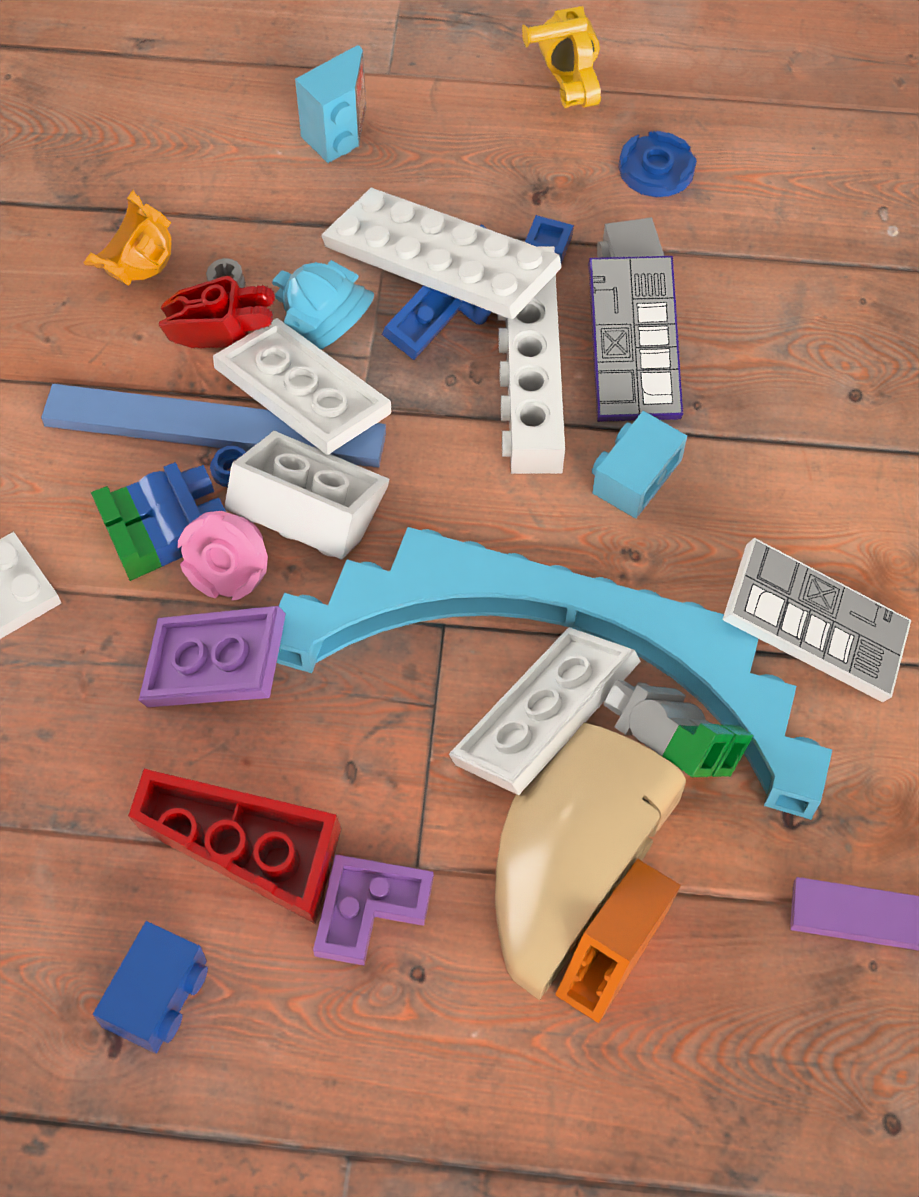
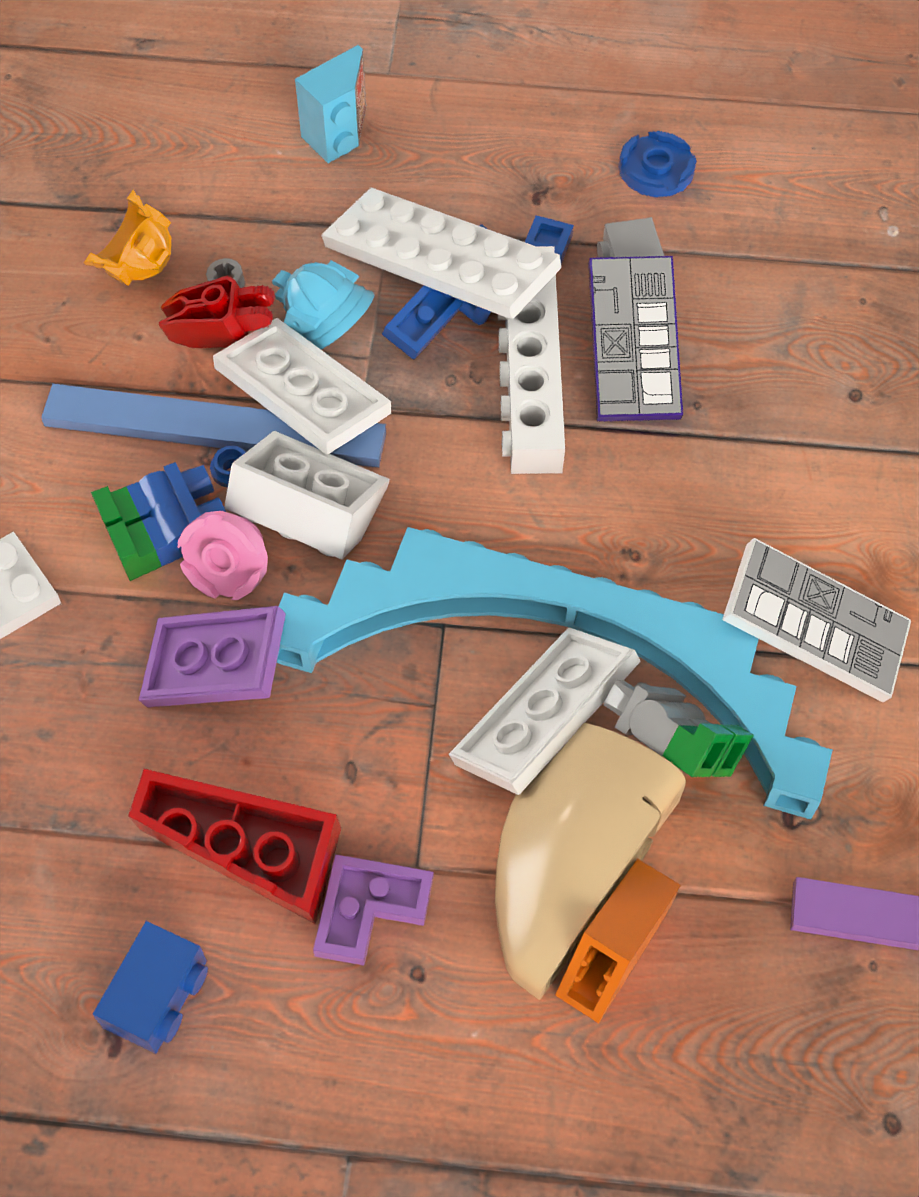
yellow piece [522,6,601,108] -> none
medium azure brick [591,411,687,519] -> none

